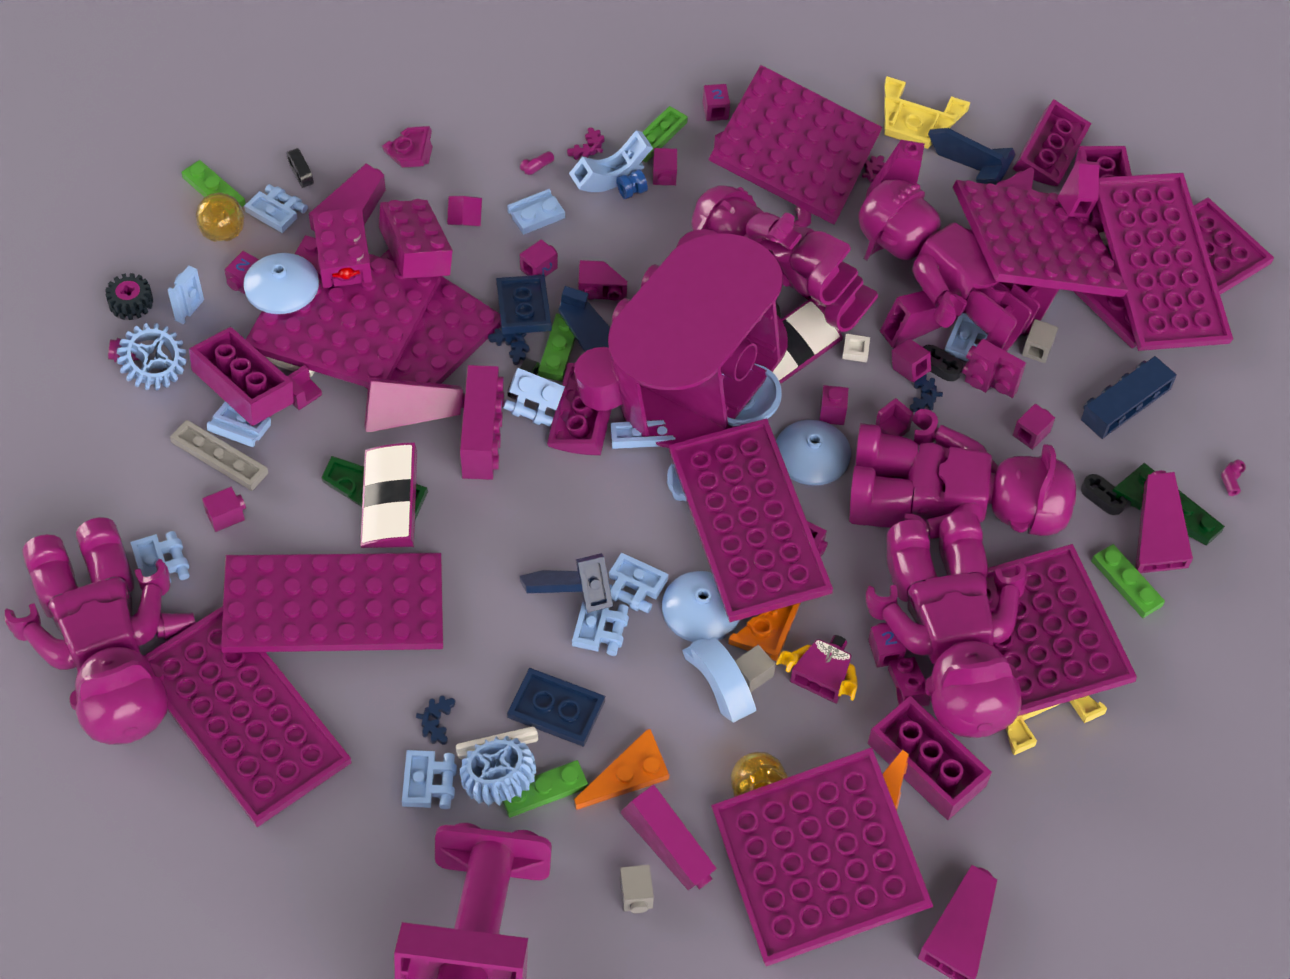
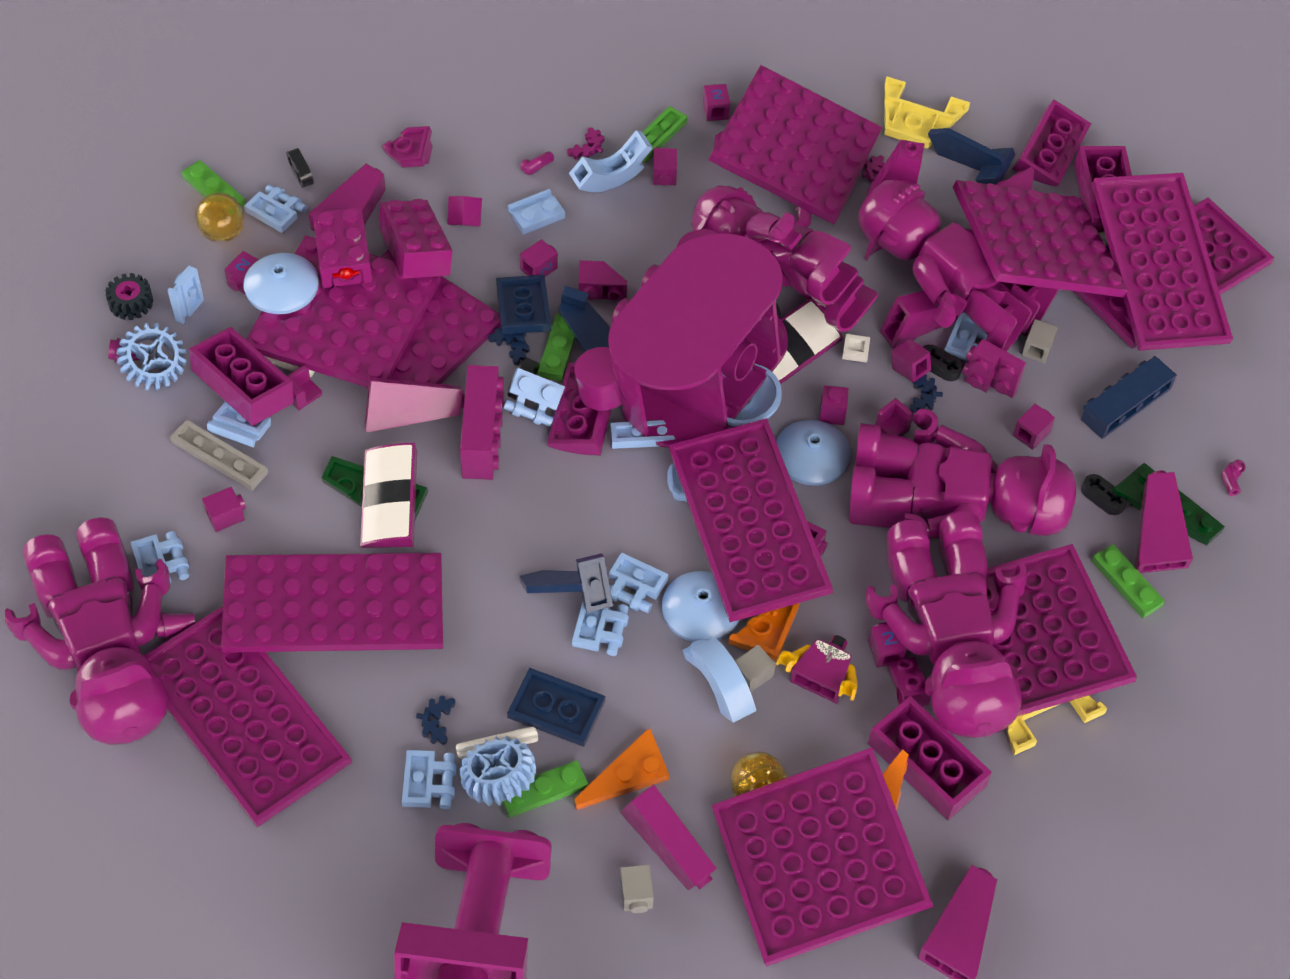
blue wheel [616,169,648,199] -> none
magenta slope [1057,160,1099,218] -> none

